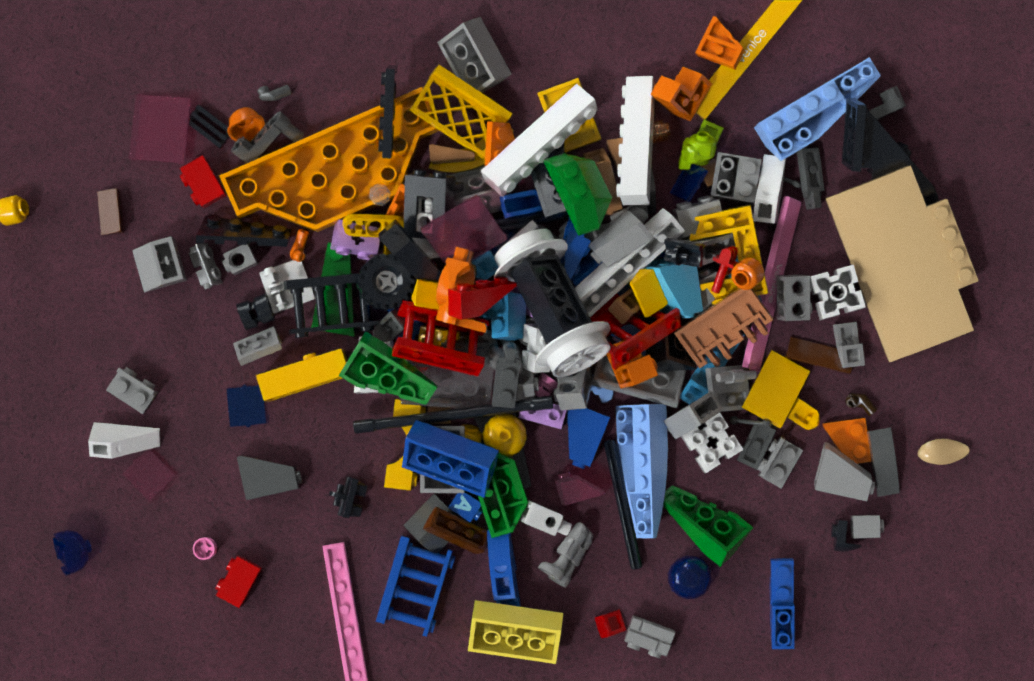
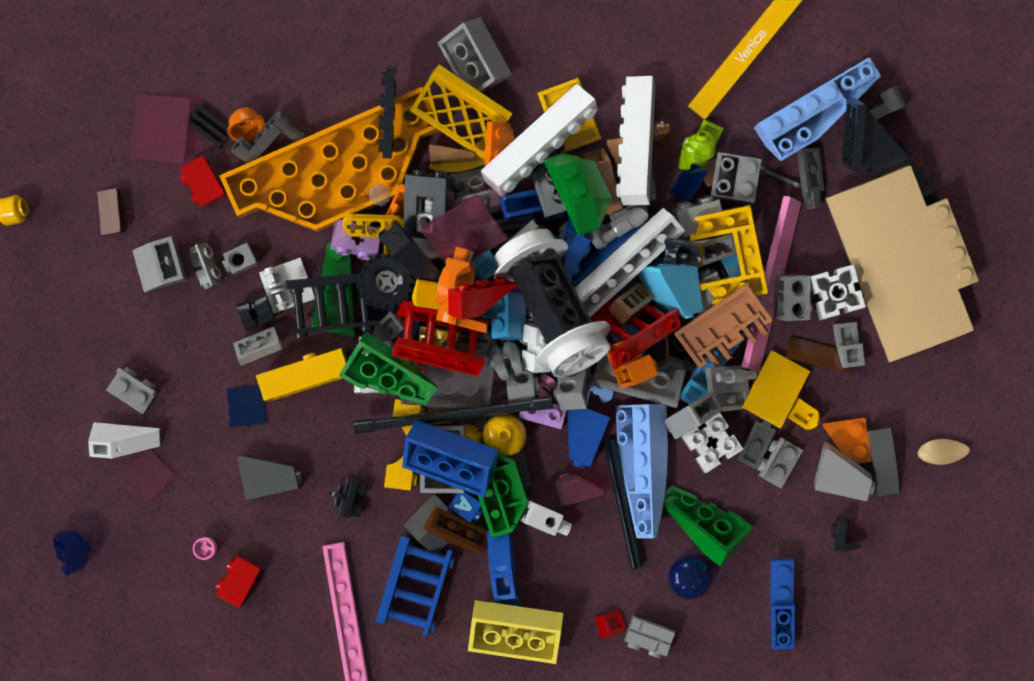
black wing [196,215,292,247] -> none
dark grey arm [257,85,291,101] -> none
orange arm [290,229,309,262] -> none
dark grey hinge [492,345,520,408] -> none
light grey piece [538,522,593,588] -> none
light grey slope [588,210,654,267] -> none
yellow slope [630,269,668,318] -> none
orange brick [651,67,712,121] -> none
orange wing [695,16,745,70] -> none
red arm [711,246,739,294] -> none
dark grey hinge [730,416,771,427] -> none
orange head [731,257,765,290] -> none
white slope [753,154,786,224] -> none
dark brown arm [845,393,878,416] -> none
light grey brick [850,515,884,538] -> none

